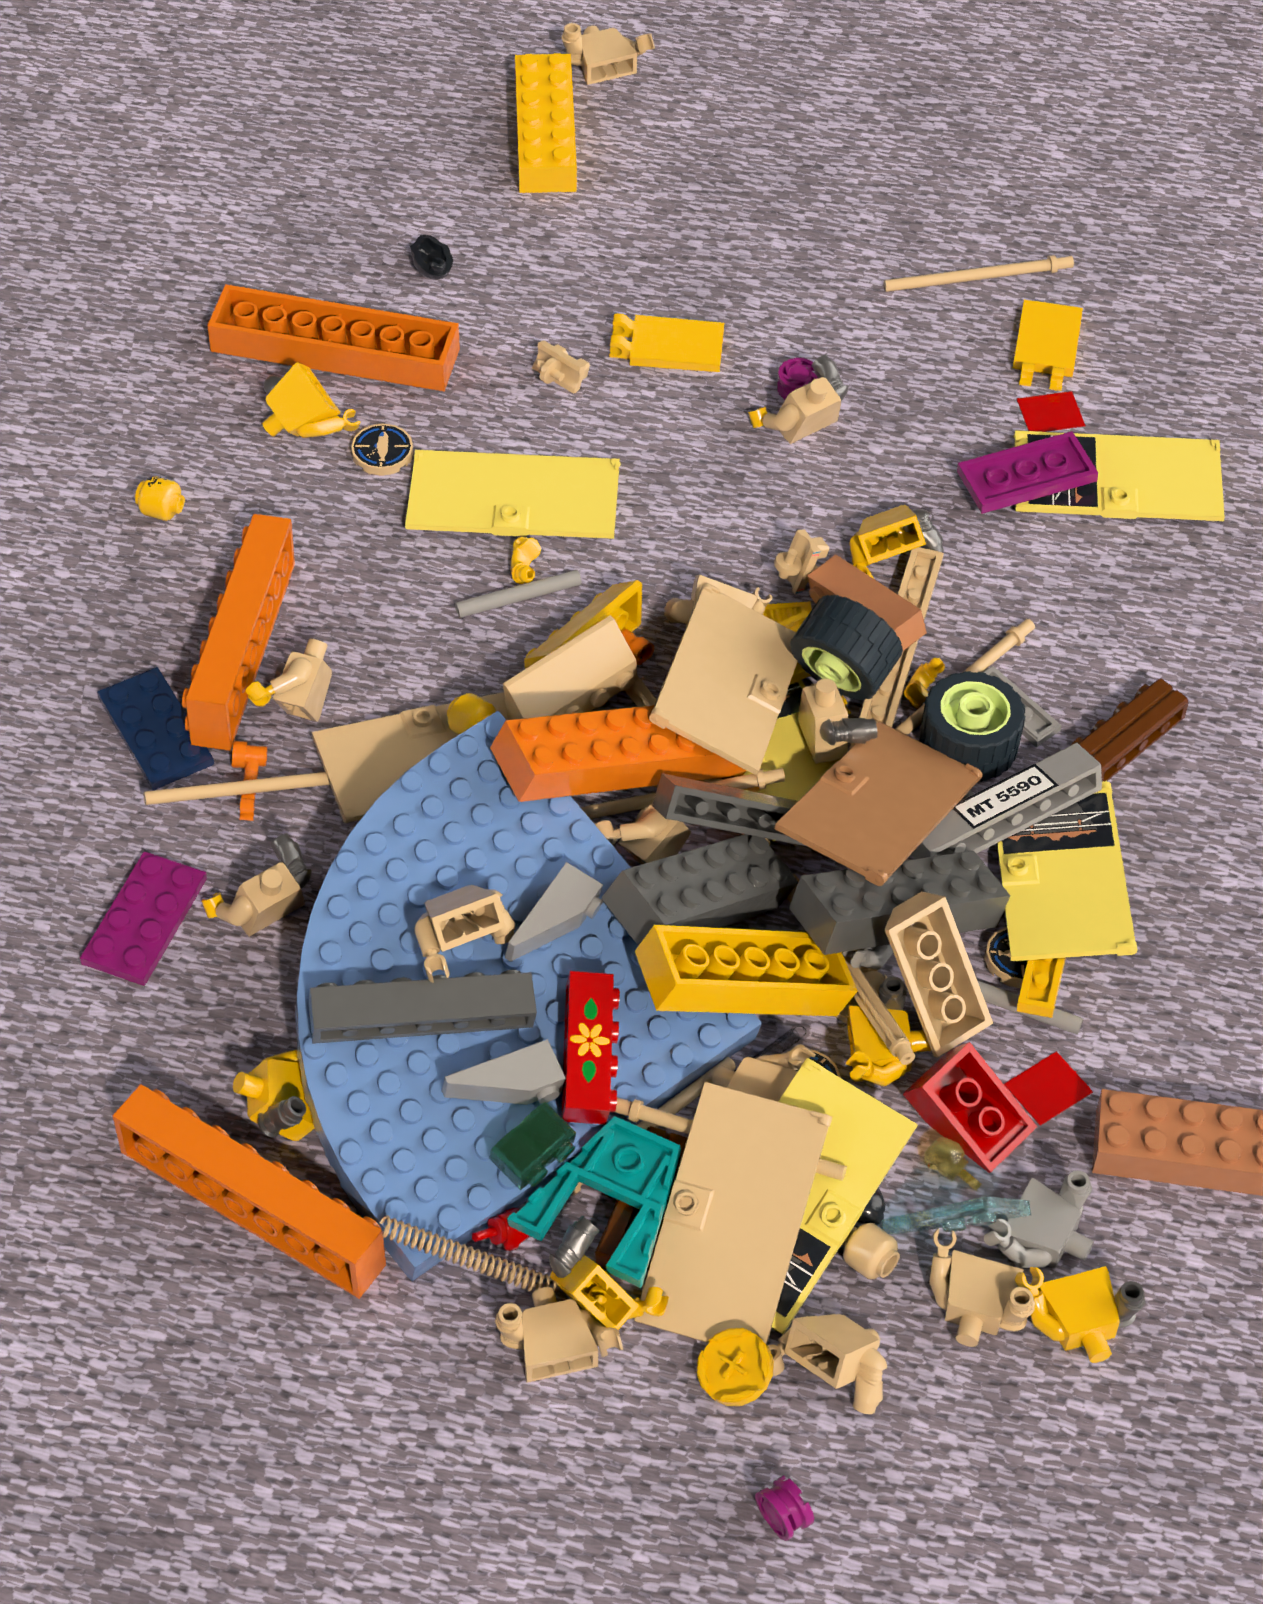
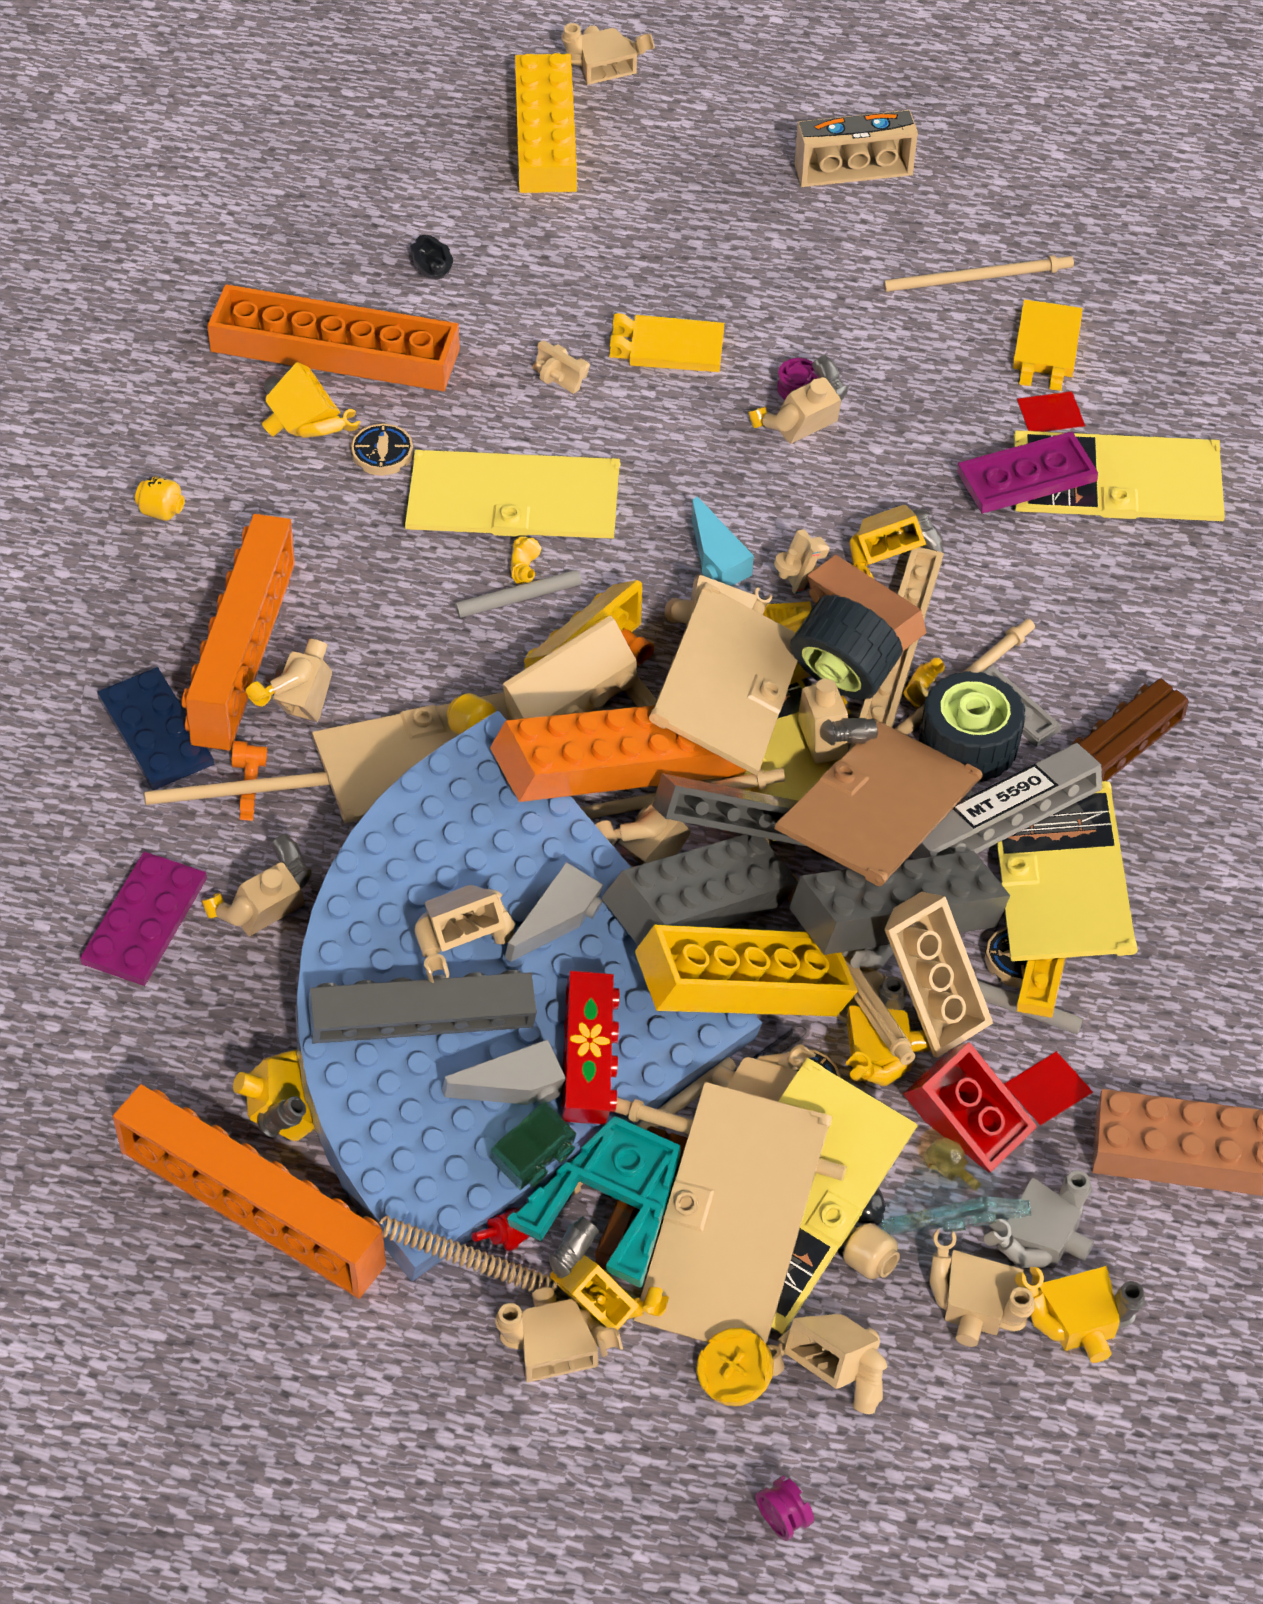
none -> medium azure slope [692,497,754,586]
none -> tan brick [794,110,918,187]

